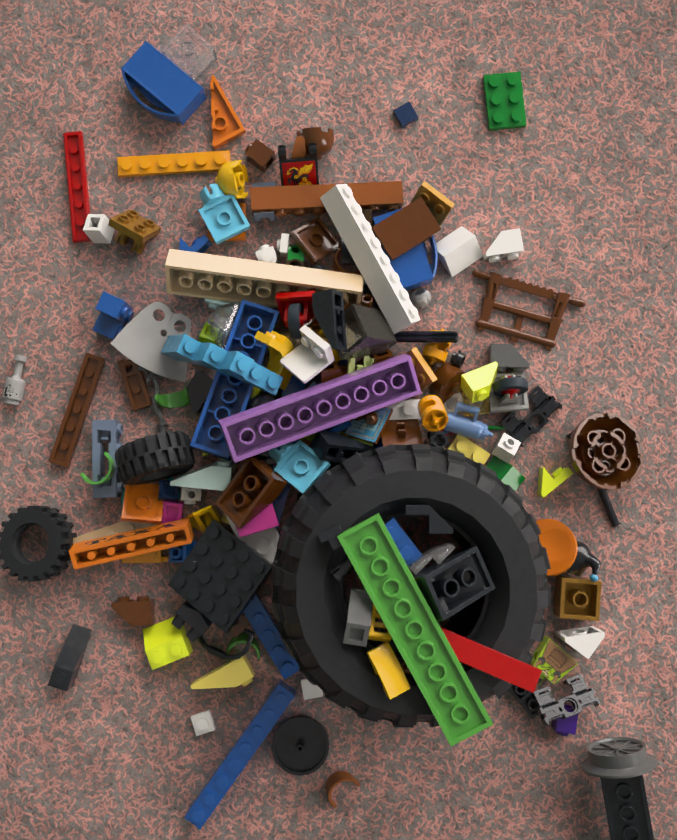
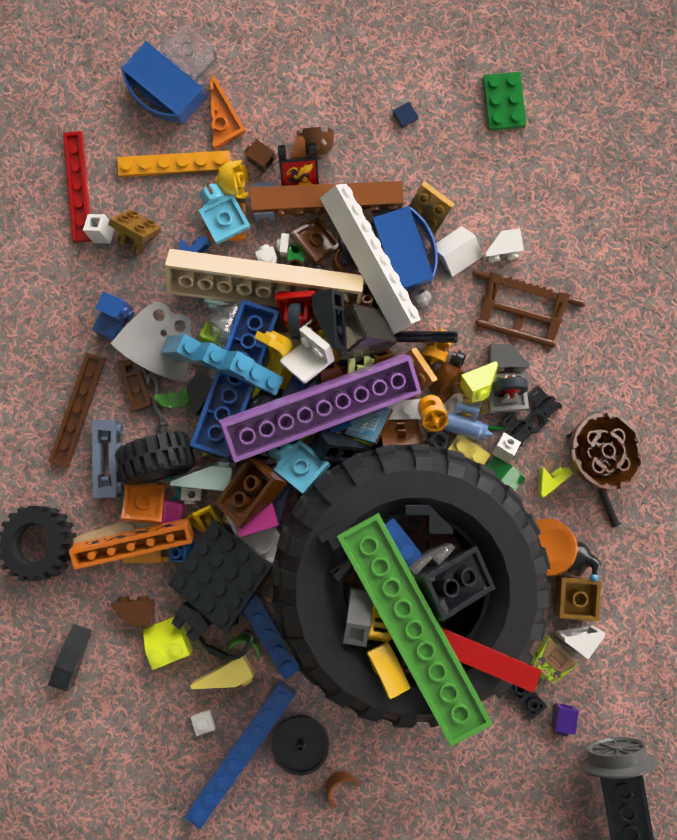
light grey piece [2,354,27,406] -> none
bright green helmet [80,451,115,485] -> none
dark blue tile [158,480,179,502] -> none
white tile [301,678,323,700] -> none
reddish brown arm [354,411,378,425] -> none
reddish brown tile [372,197,442,261] -> none
piece [531,674,600,726] -> none

